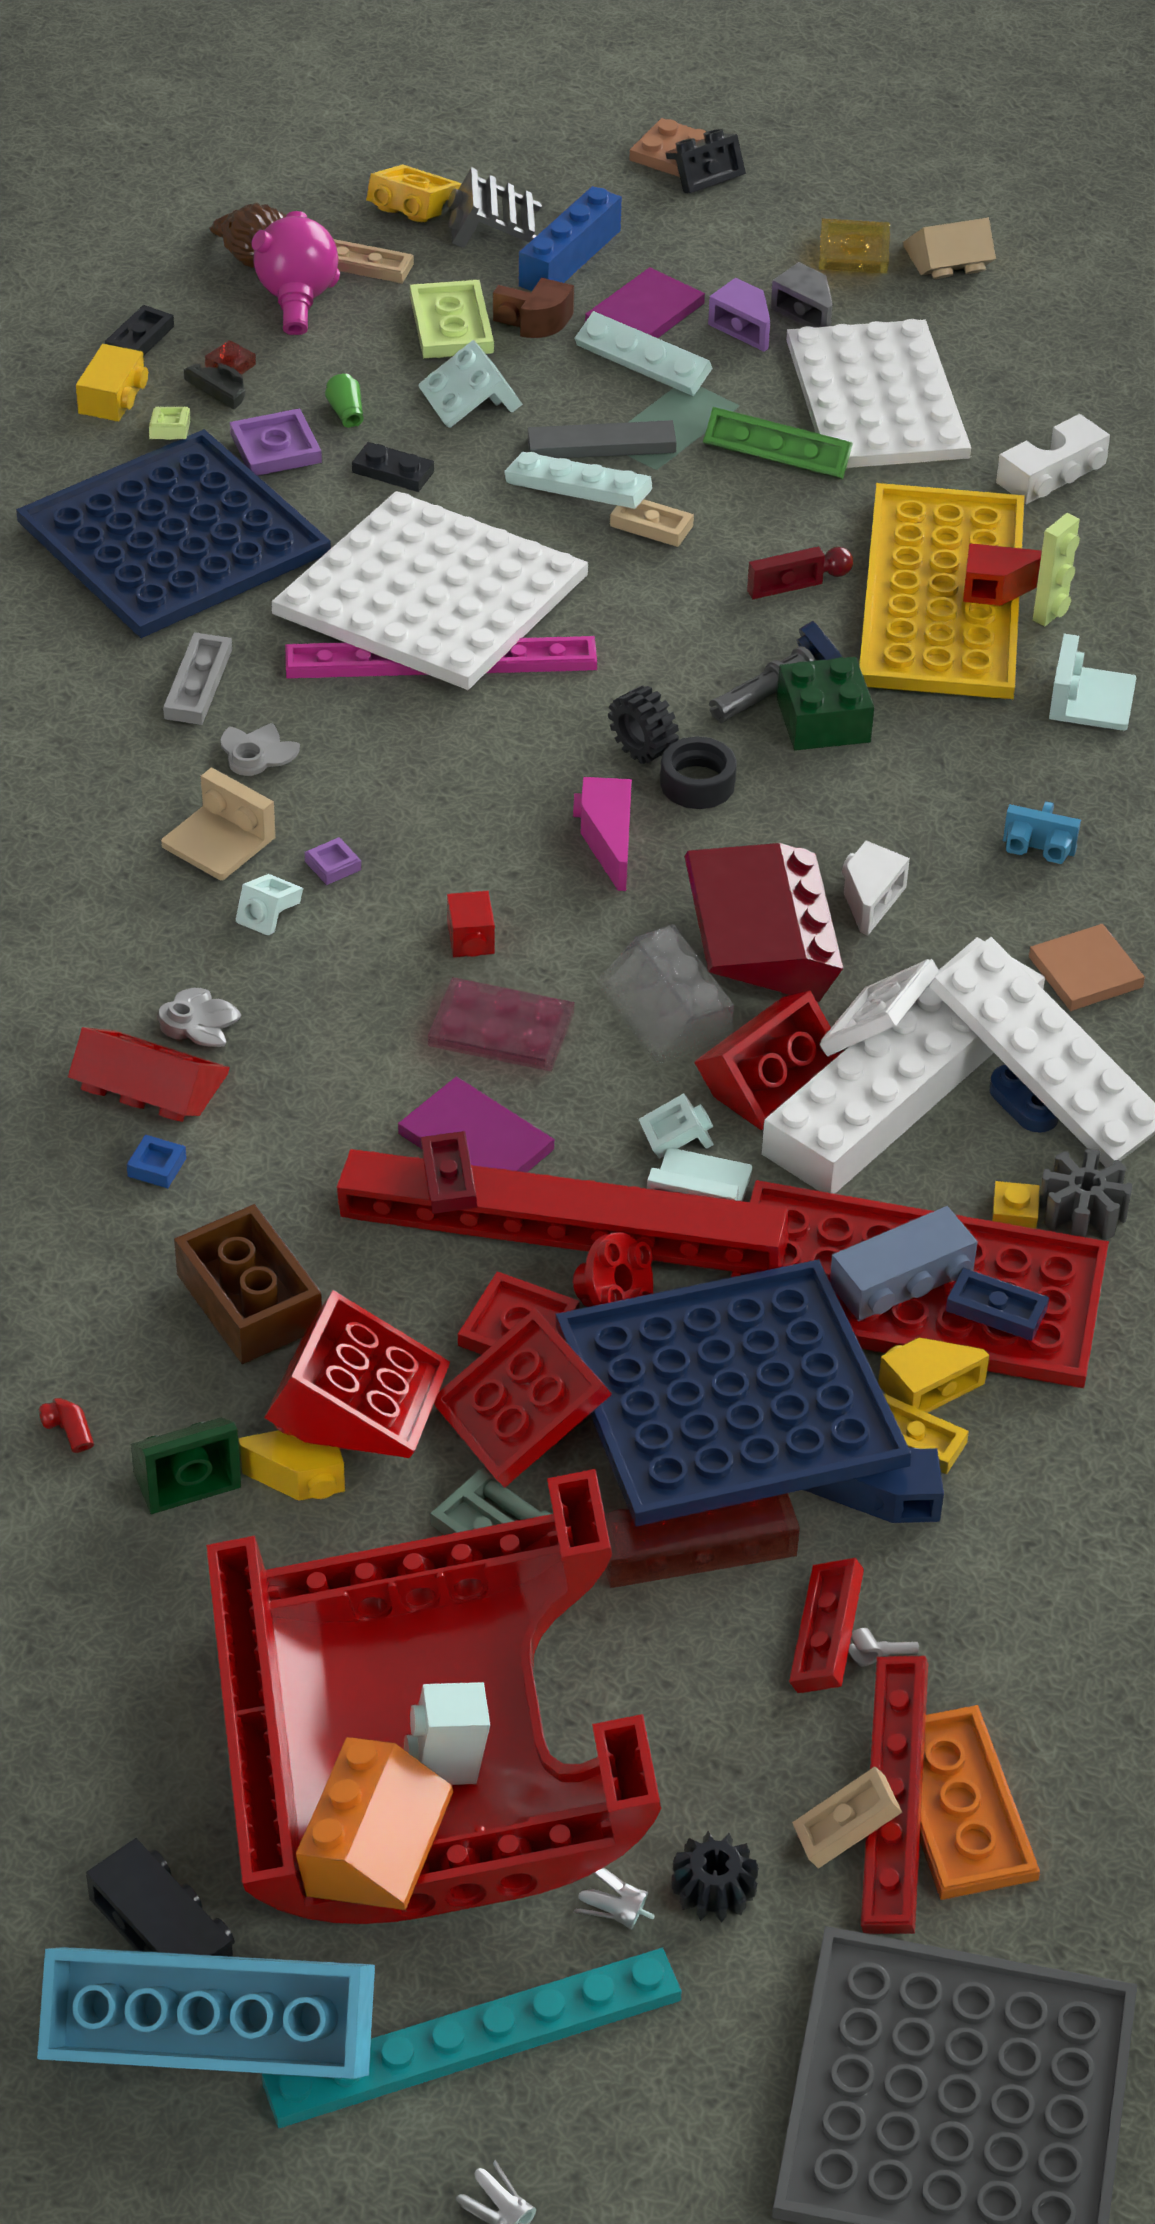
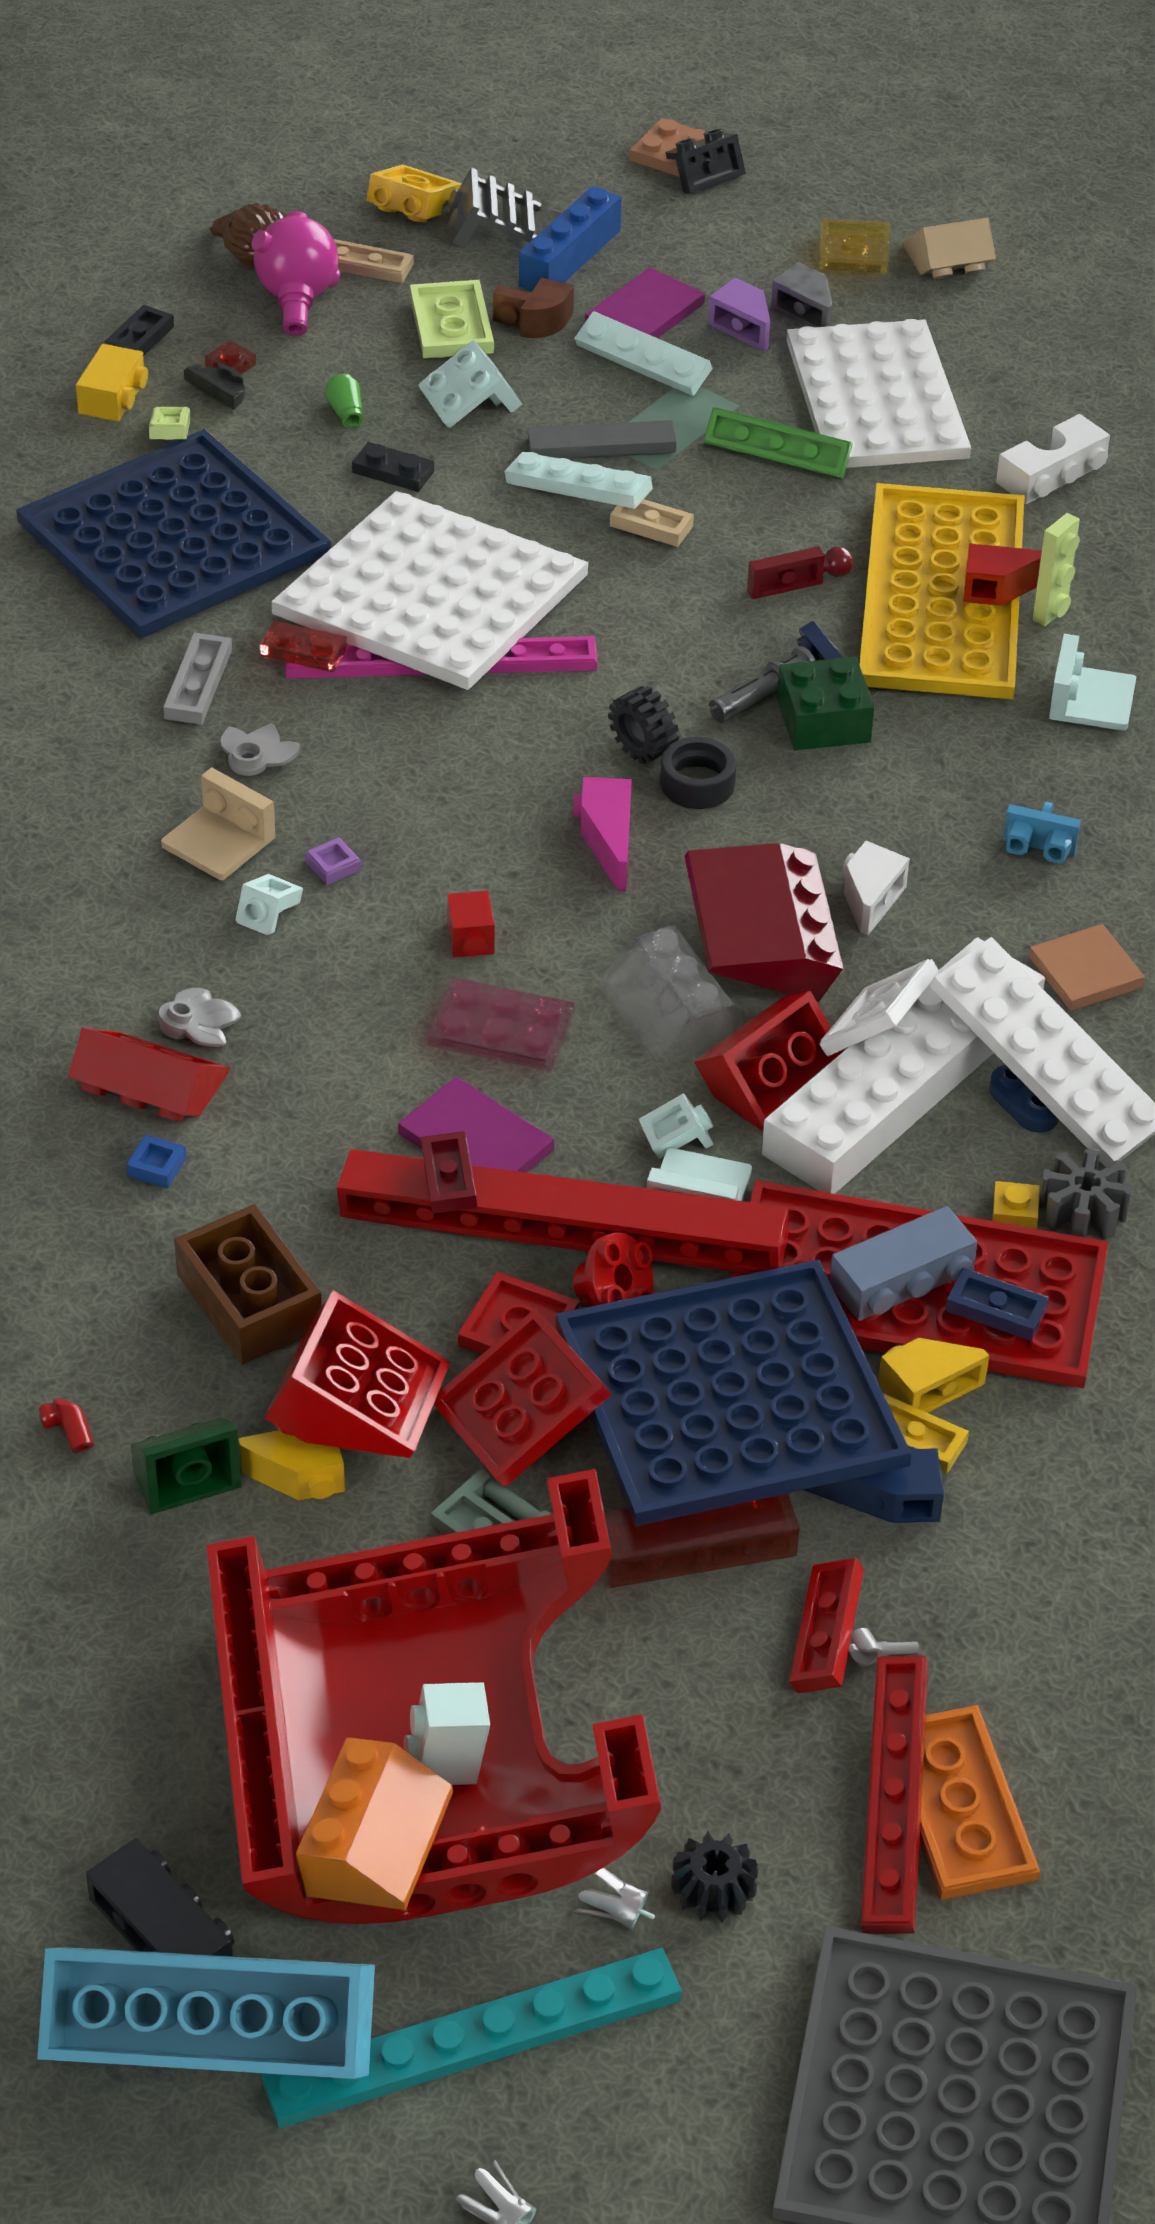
medium lavender plate [230,408,322,476] -> none
tan plate [792,1767,902,1869] -> none
none -> clear red plate [260,621,347,672]

